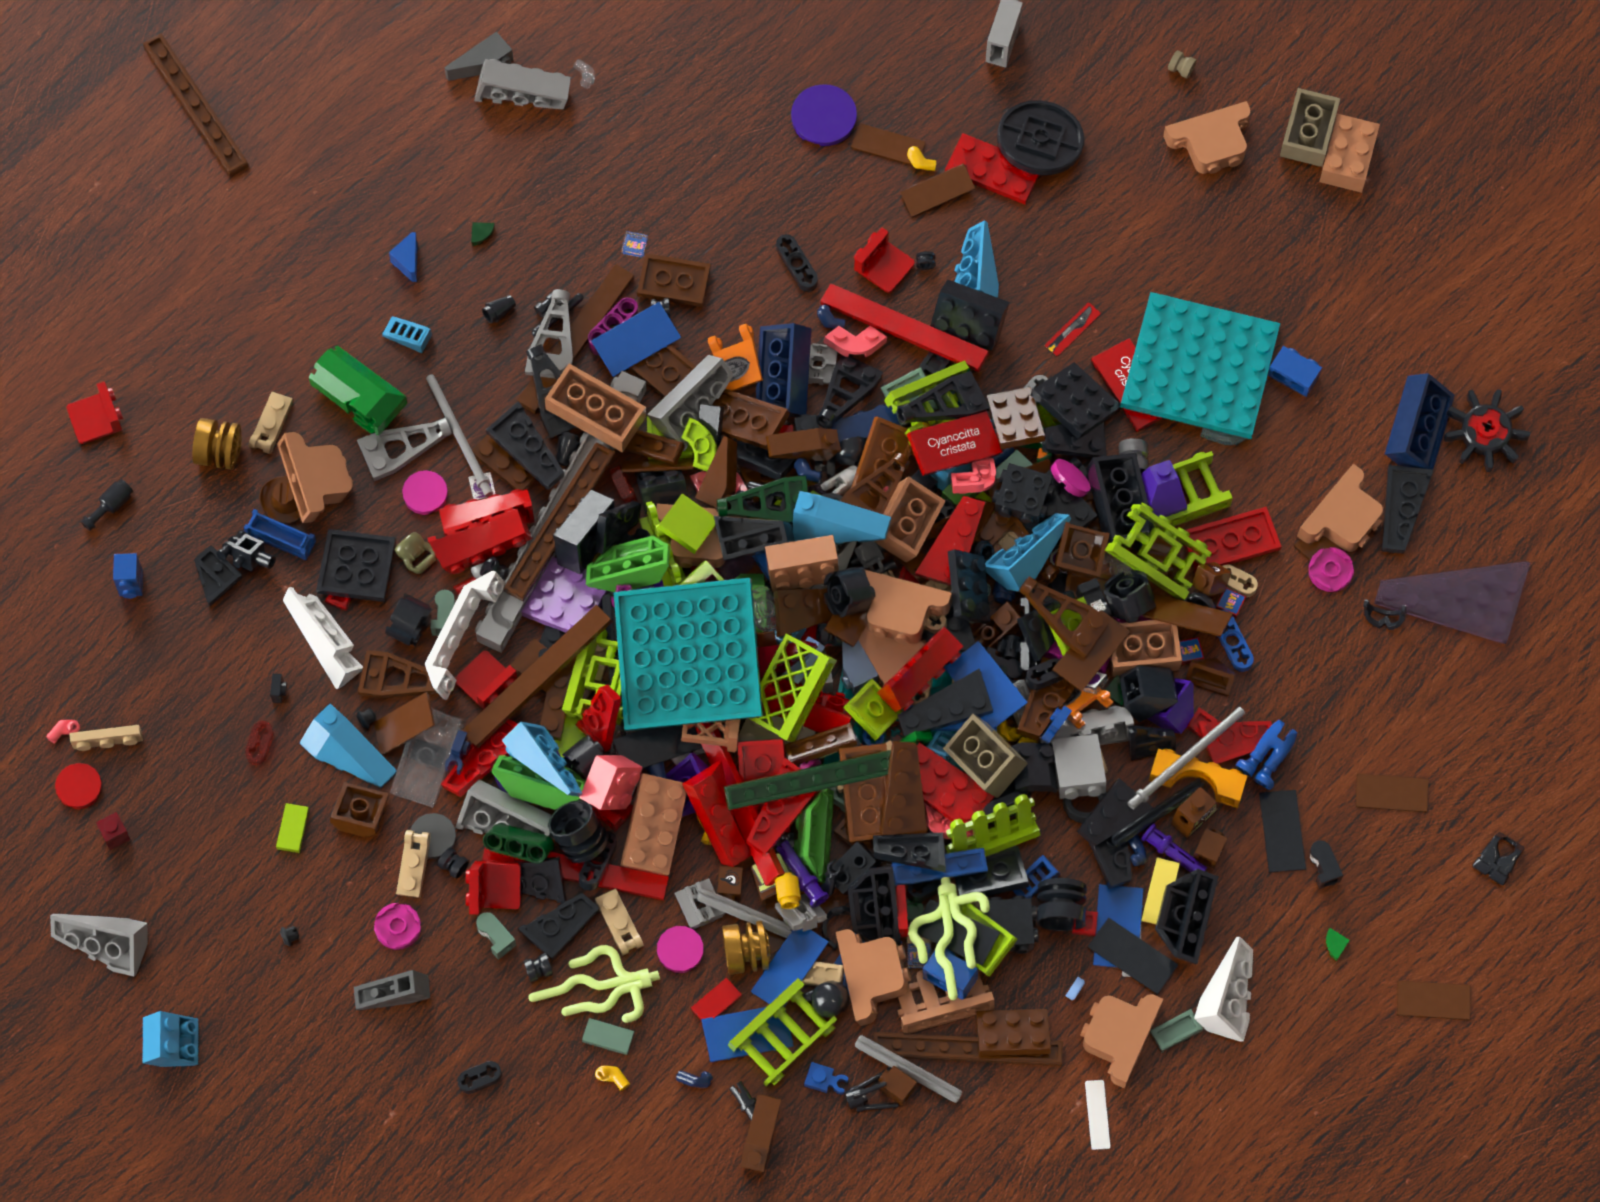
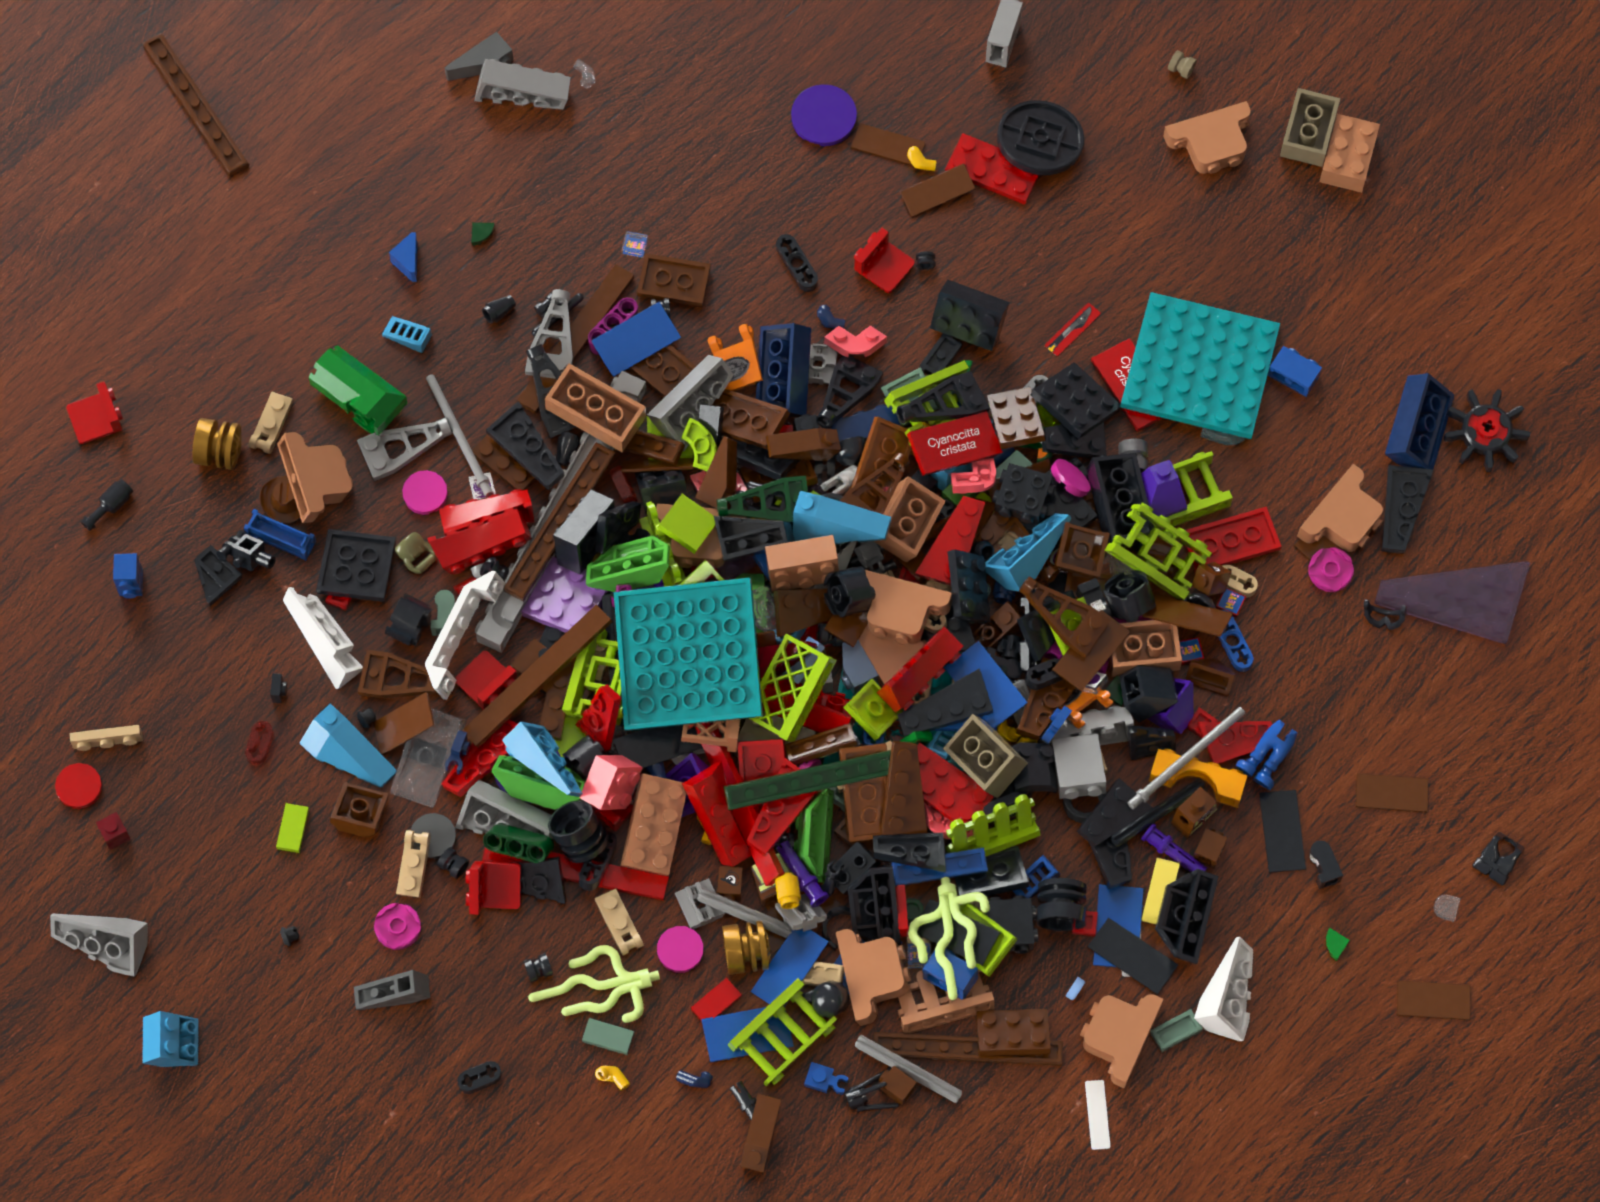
coral arm [46,719,80,744] -> none
sand green leg [476,912,516,960] -> none
black wing [517,893,600,961] -> none
dark blue arm [794,458,822,483] -> none
red tile [820,283,989,372] -> none
black beam [906,879,941,903] -> none
dark azure wedge [954,220,999,298] -> none
dark blue arm [1128,835,1147,866] -> none
none -> clear tile [1434,895,1461,922]

